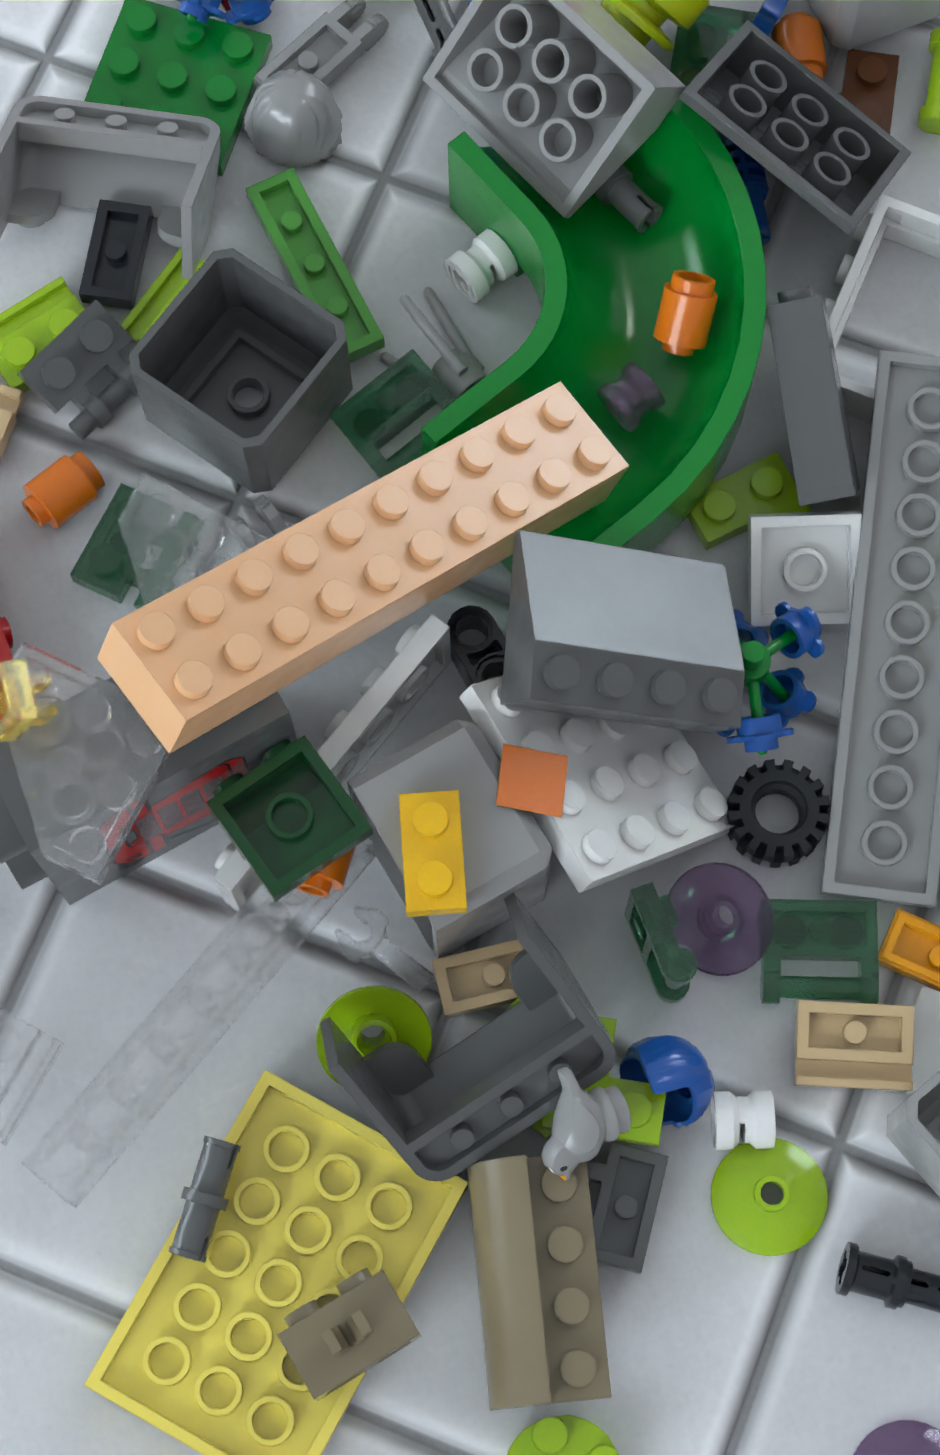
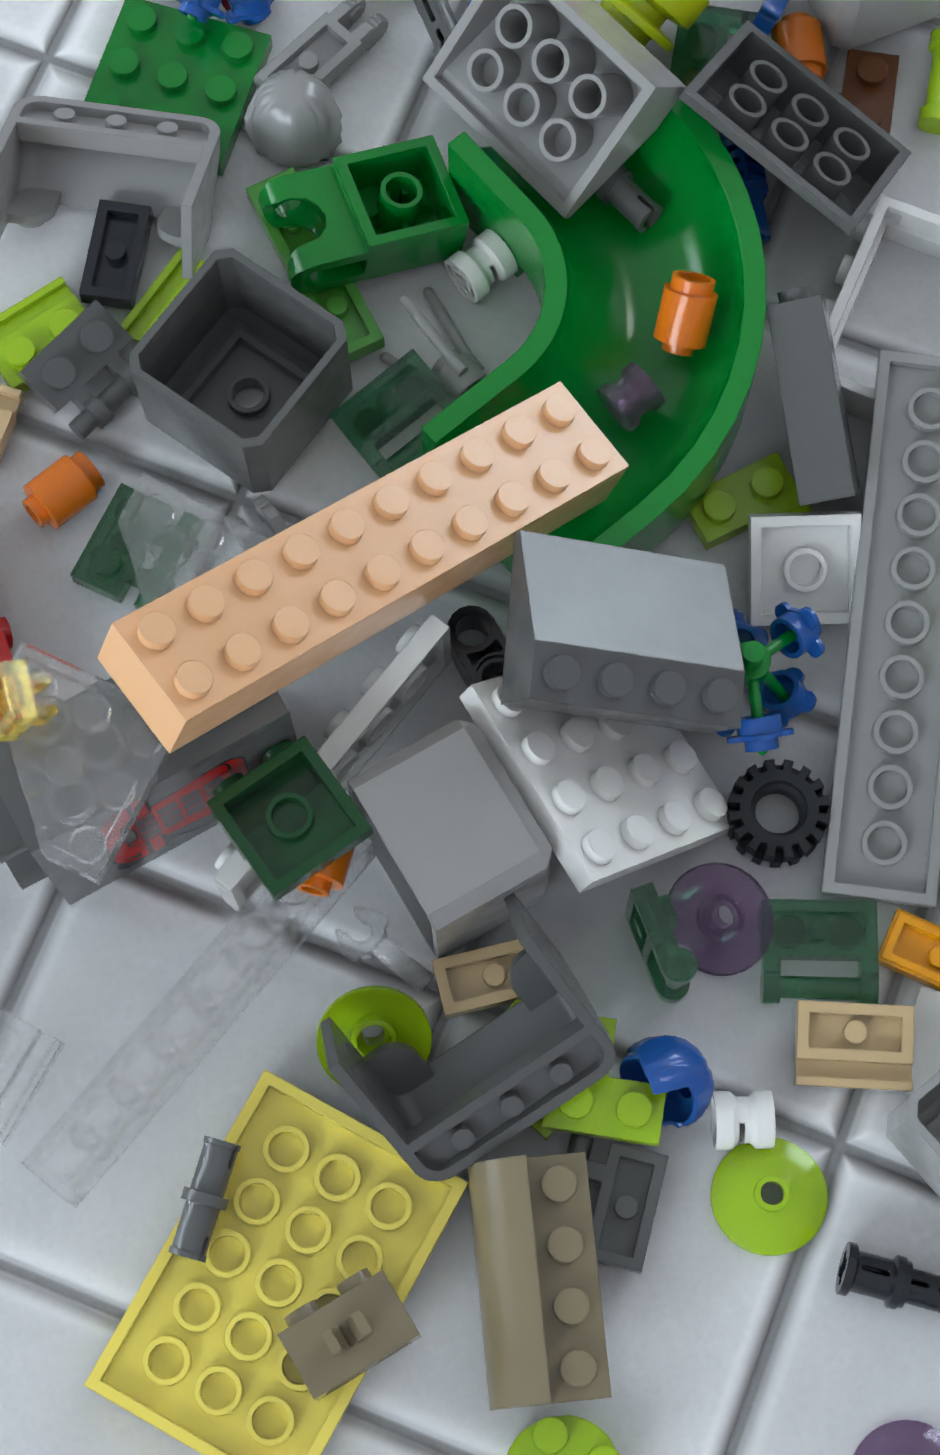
yellow plate [399,790,467,917] -> none
orange sticker [496,744,568,818] -> none
light grey animal [541,1067,631,1181] -> none
none -> green brick [258,135,470,294]

